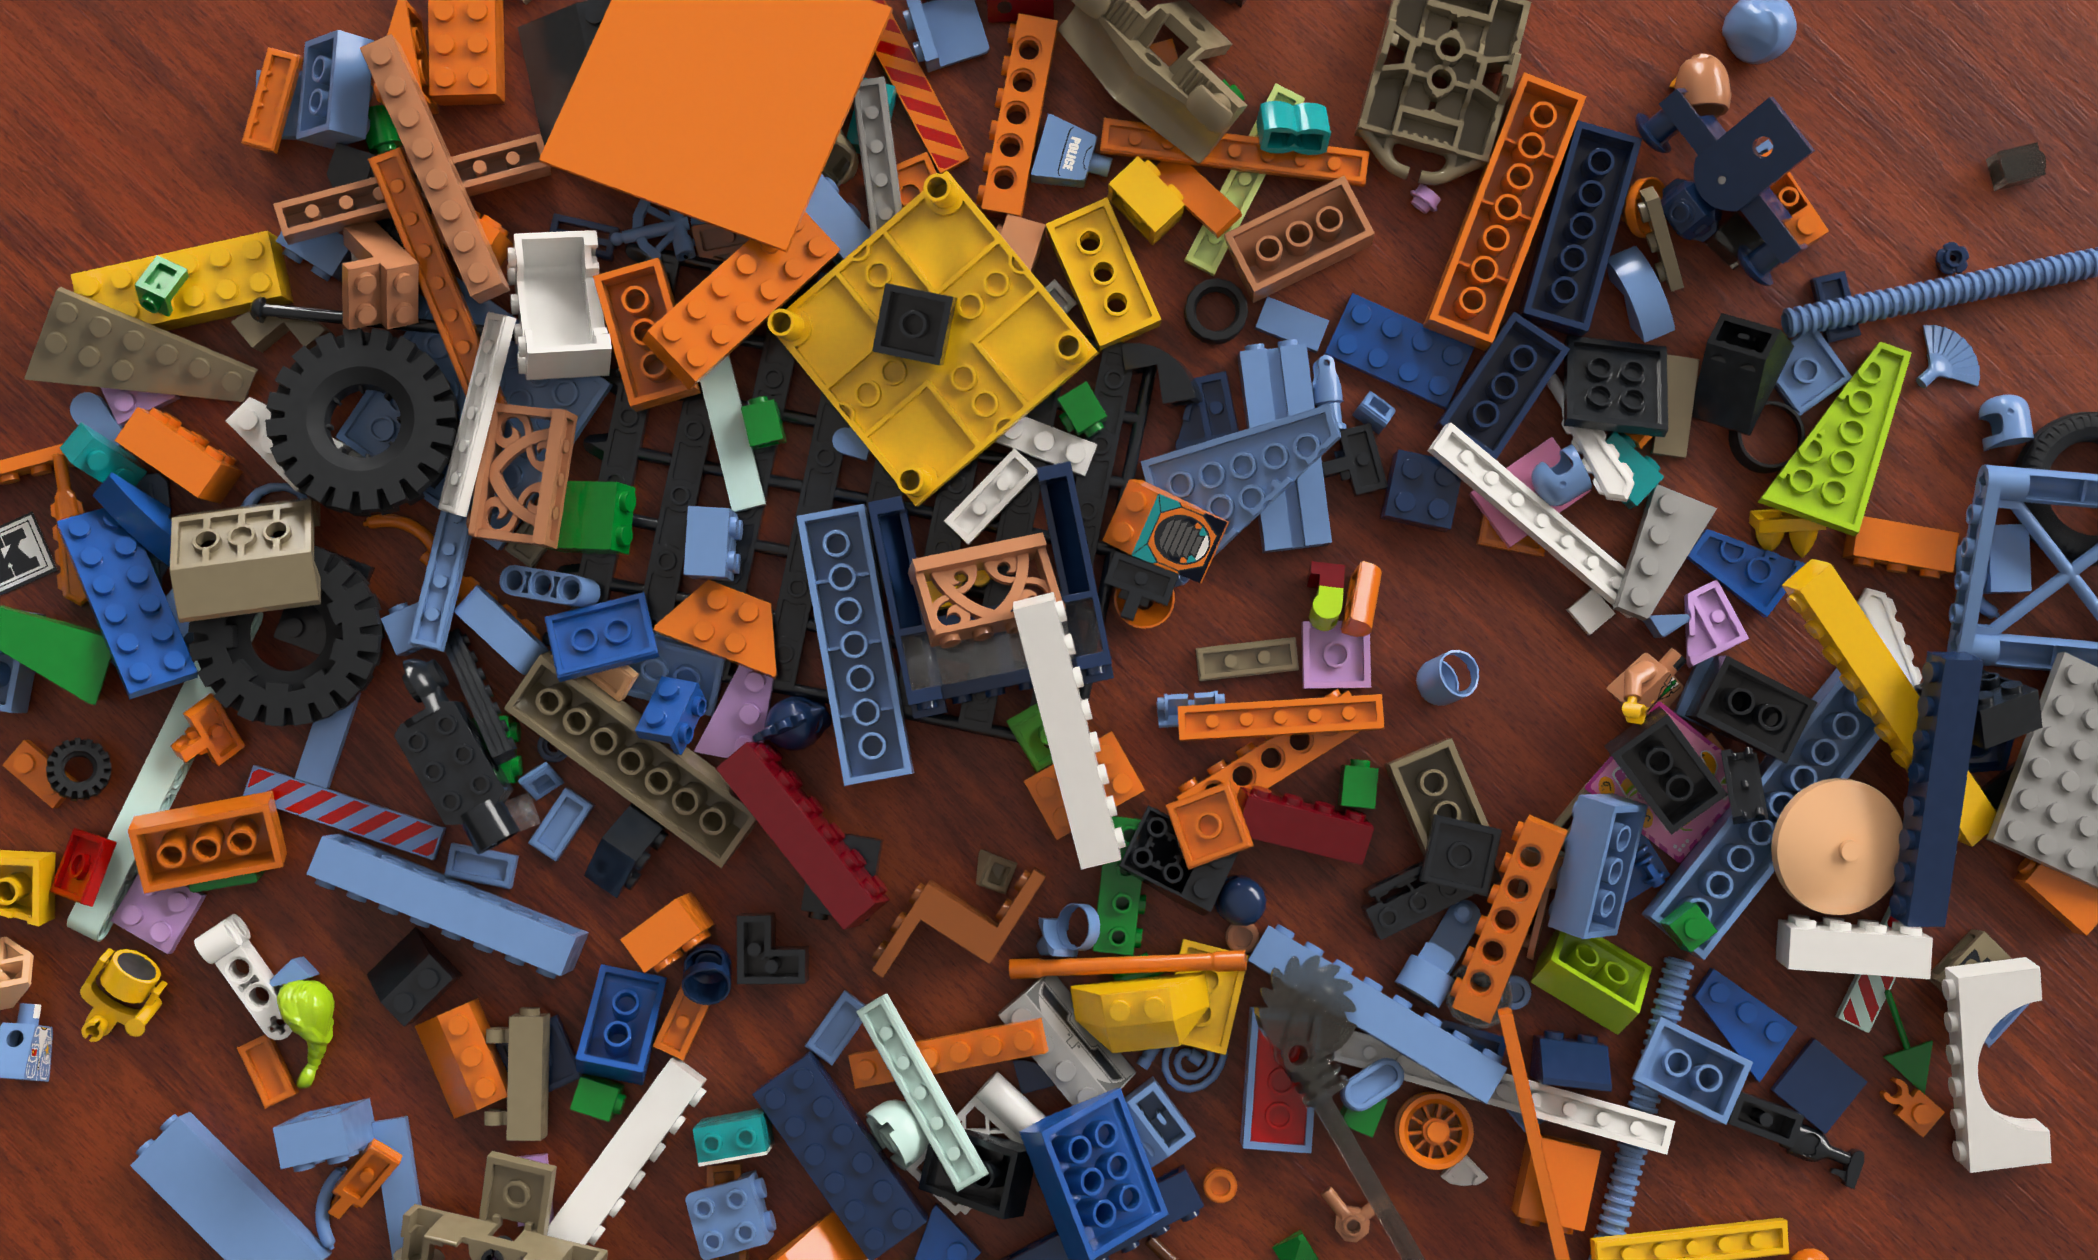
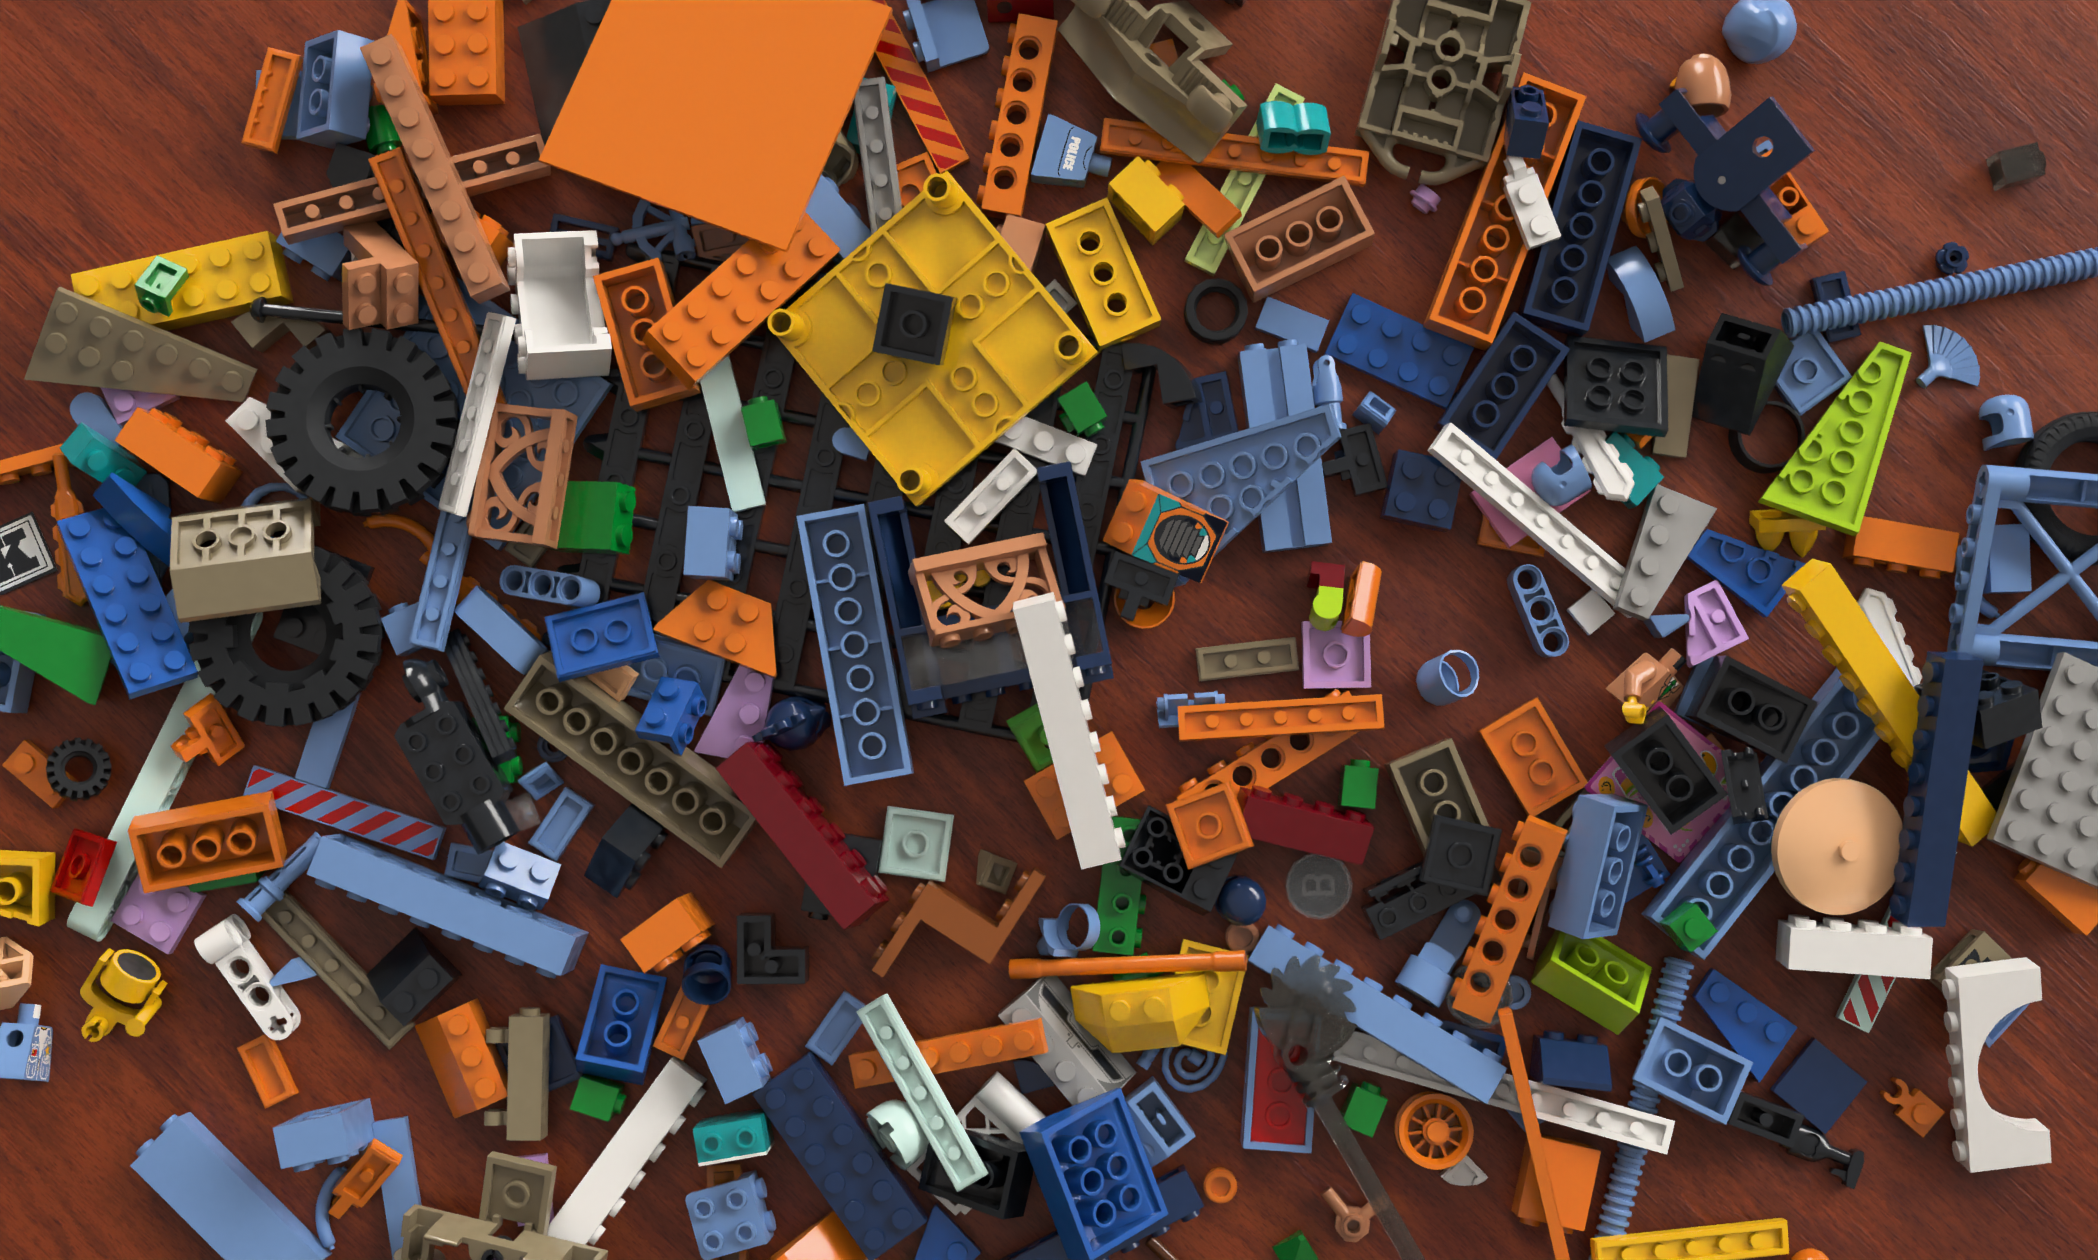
lime hair [276,979,335,1089] -> none
medium blue tile [1340,1058,1404,1111] -> none
green piece [1883,990,1933,1094] -> none
none -> medium blue pin [236,831,321,922]
none -> dark tan tile [261,889,416,1050]
none -> bracket [478,842,561,910]
none -> medium blue brick [697,1016,773,1104]
none -> light aqua tile [878,806,954,882]
none -> clear tile [1285,853,1353,920]
none -> orange plate [1477,697,1588,816]
none -> white hinge [1503,156,1561,250]
none -> dark blue slope [1504,85,1549,159]
none -> medium blue beam [1507,564,1569,658]

